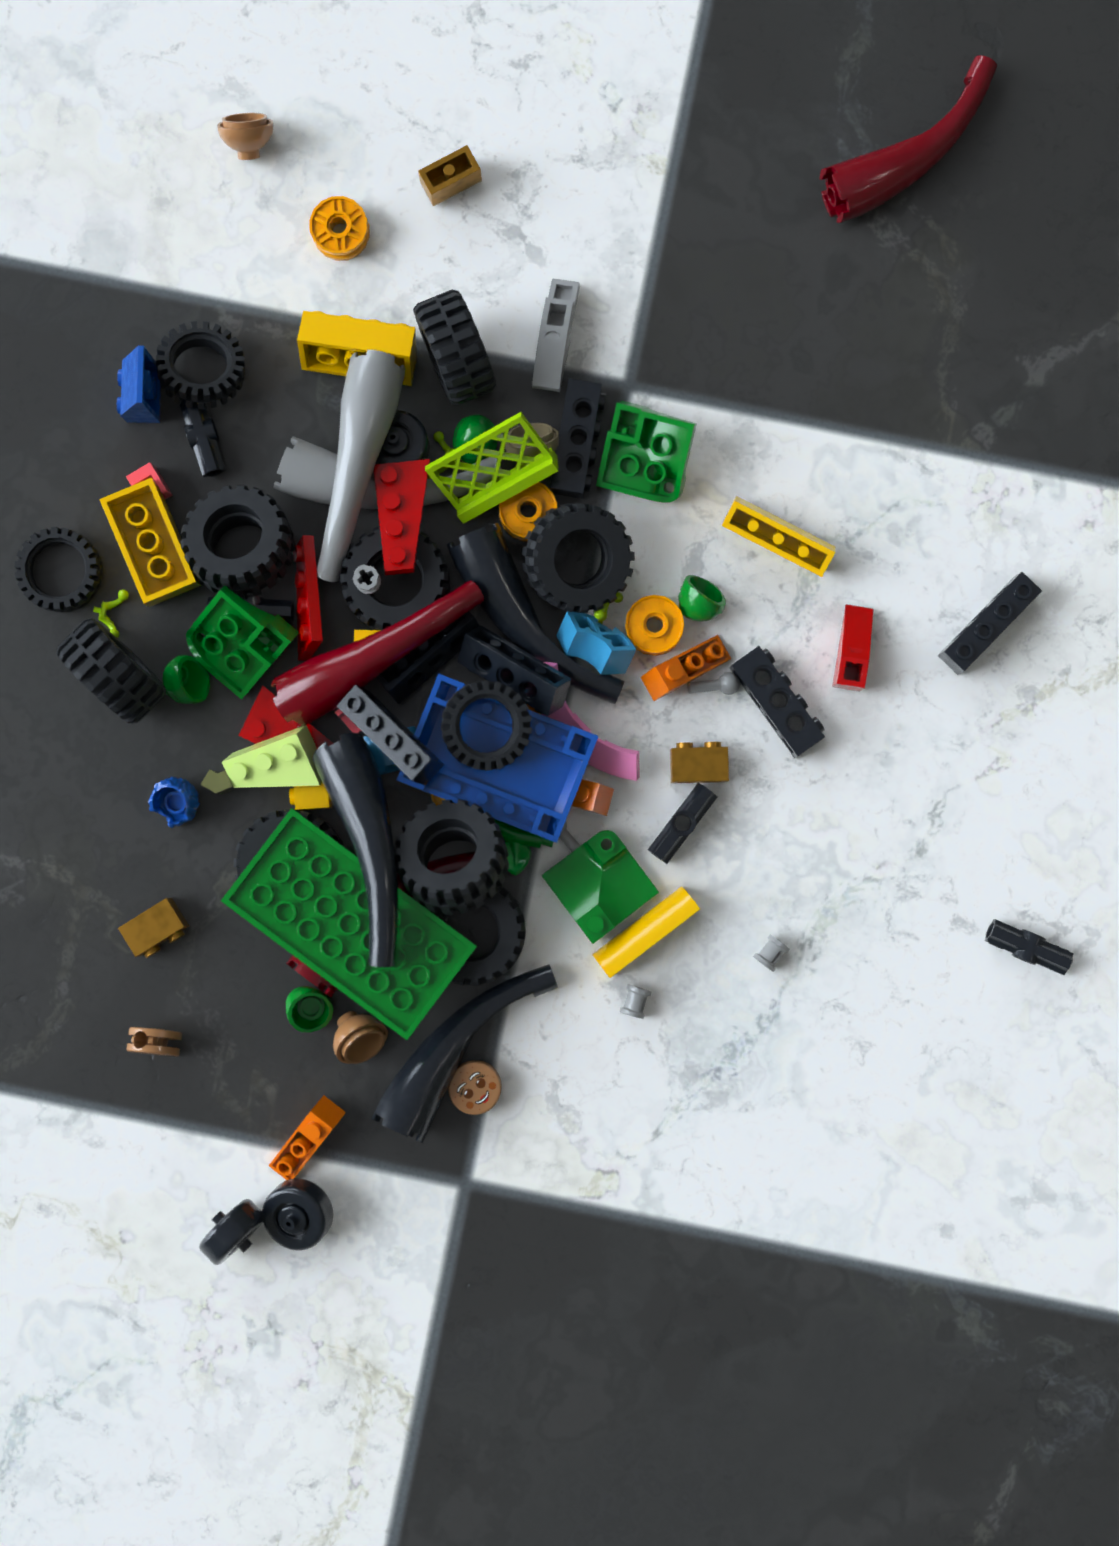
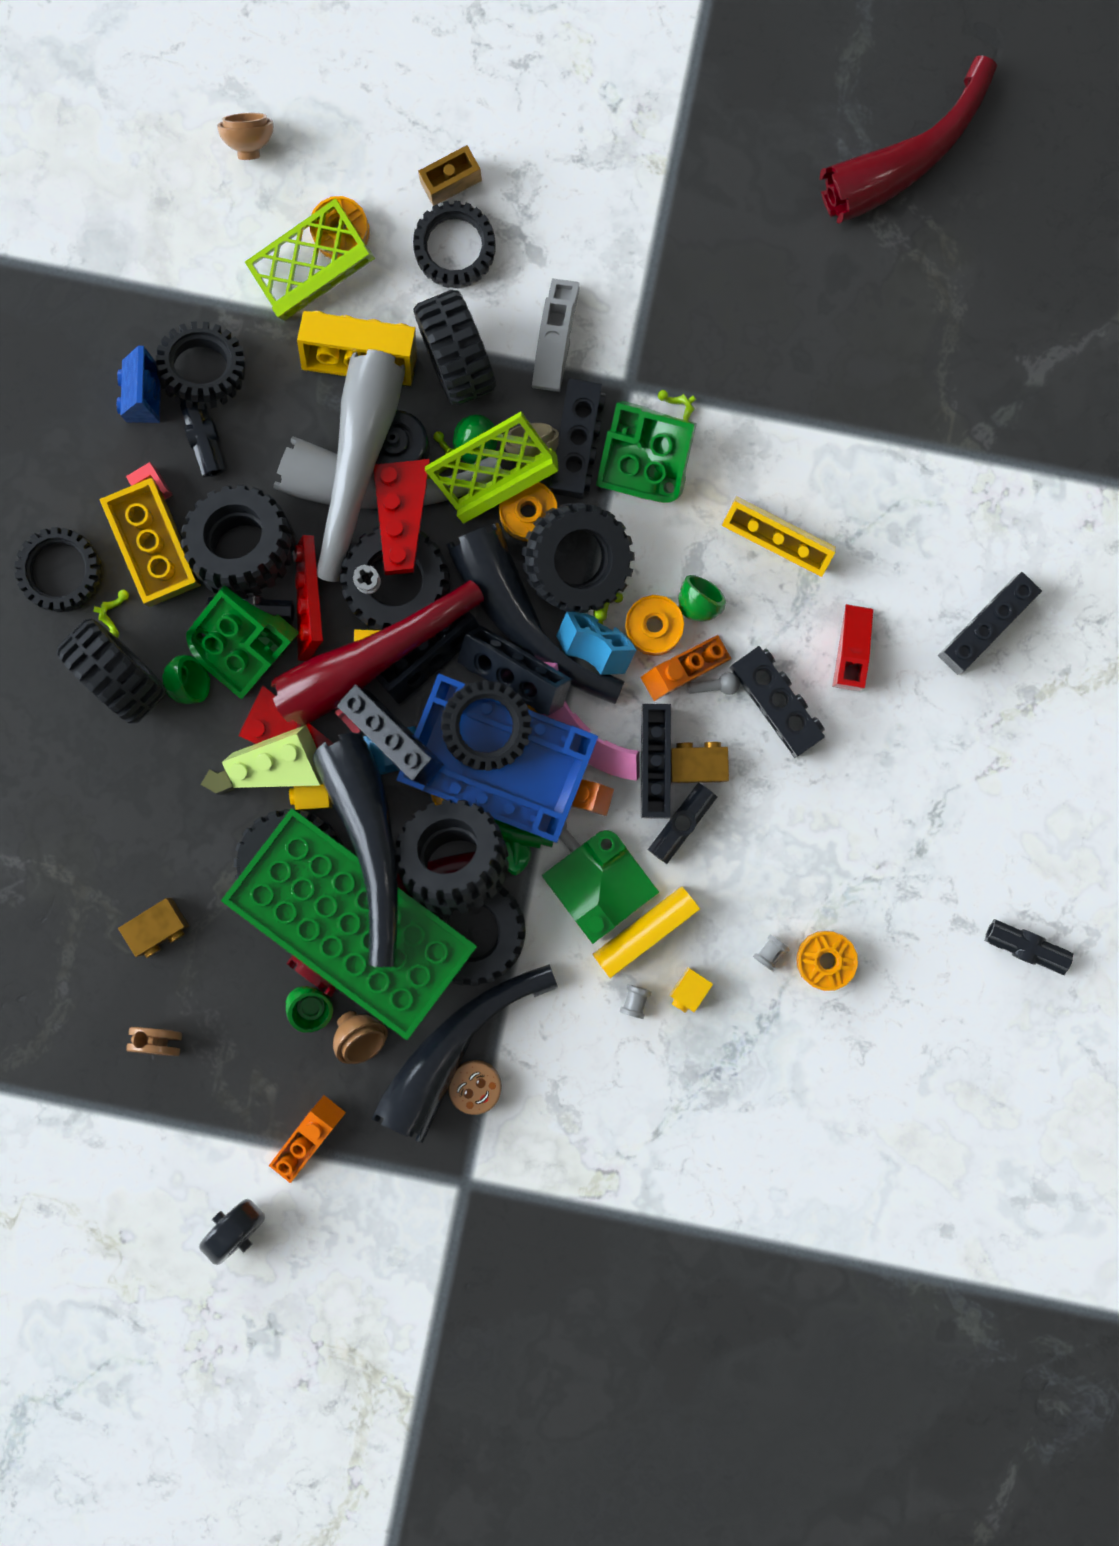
blue hair [148,777,200,828] -> none
black wheel [262,1178,333,1251] -> none
none -> lime fence [245,198,375,321]
none -> black tyre [413,200,496,288]
none -> black brick [641,704,671,819]
none -> lime piece [658,390,697,421]
none -> yellow brick [669,967,713,1013]
none -> light orange wheel [796,931,858,991]

